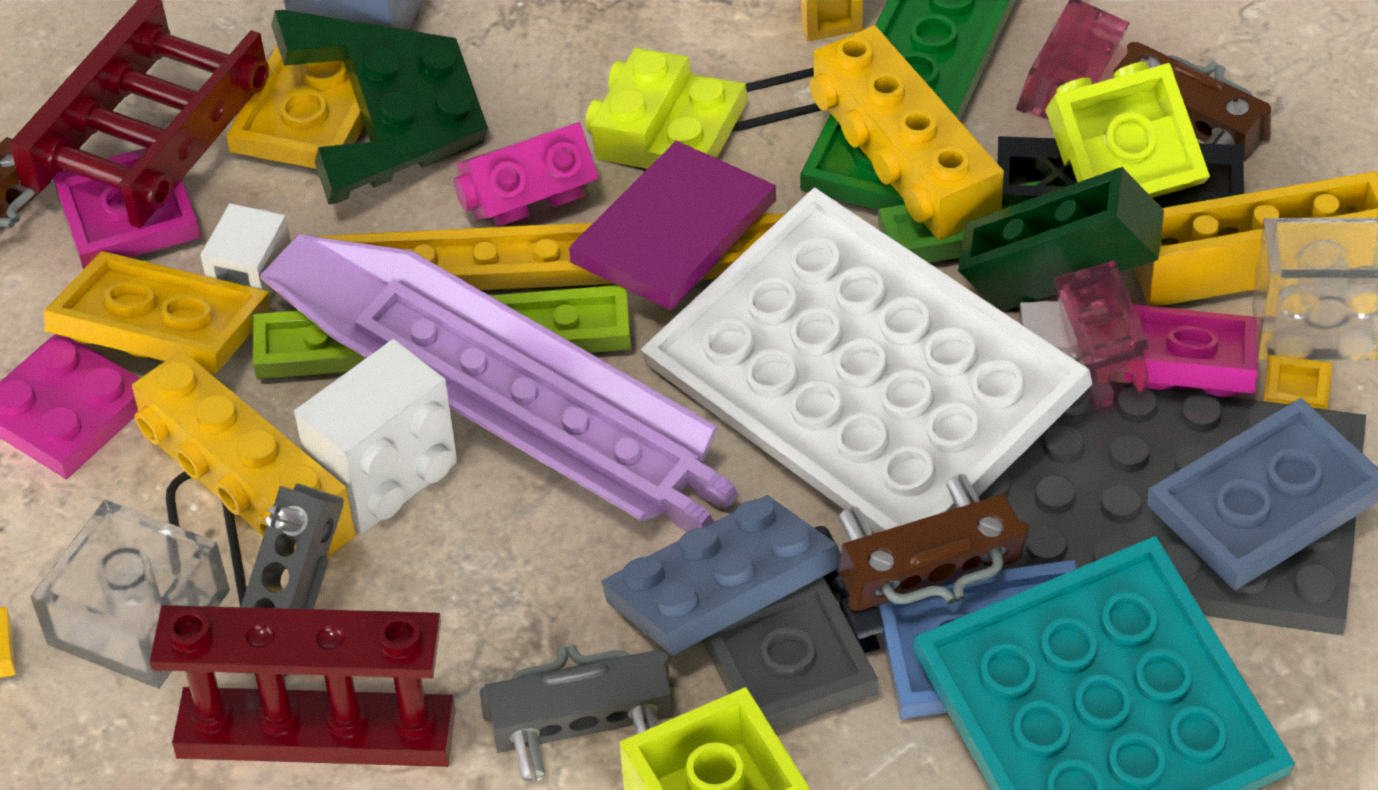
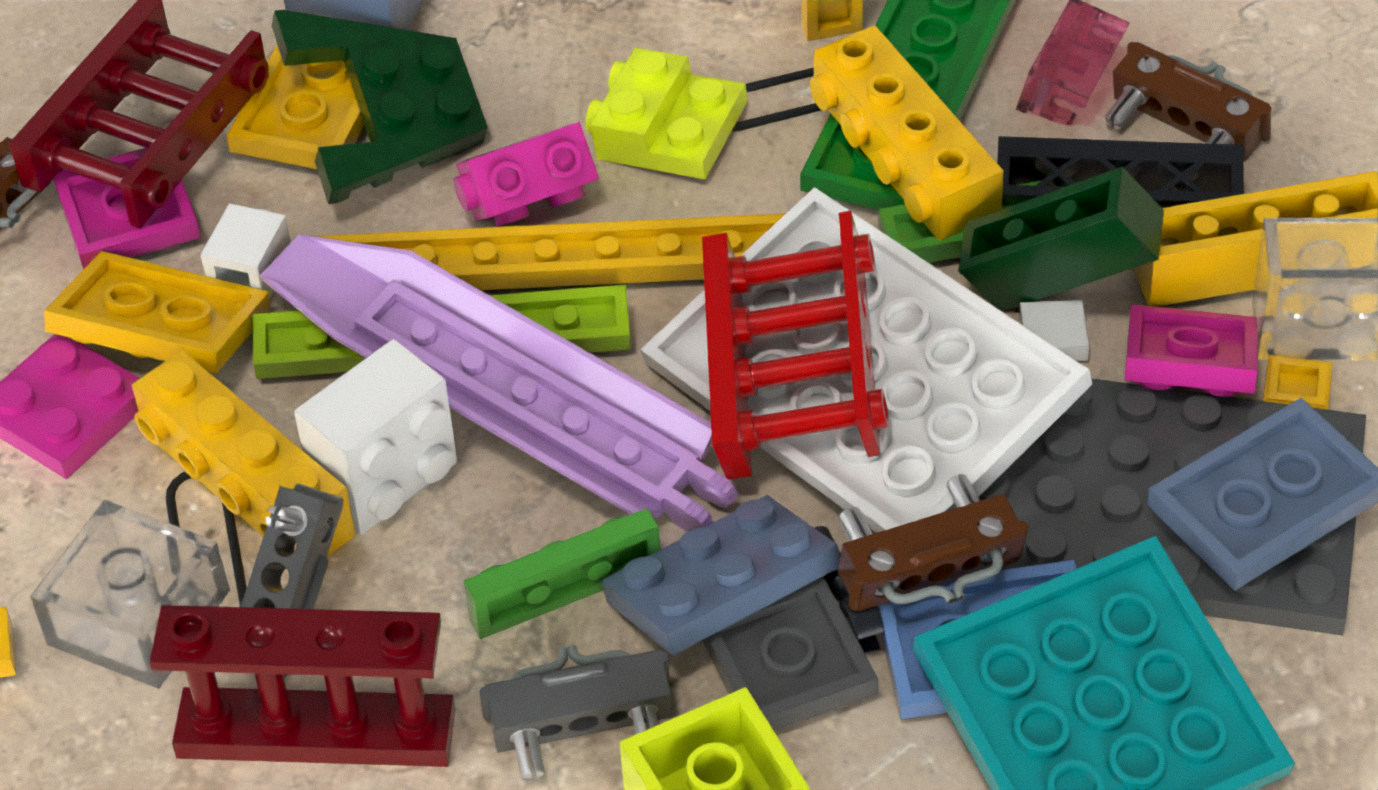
magenta tile [569,141,776,310] -> none
neon yellow plate [1045,62,1210,198] -> none
clear pink hinge [1053,260,1149,410] -> none
none -> bright green plate [464,508,660,639]
none -> red fence [702,211,889,480]

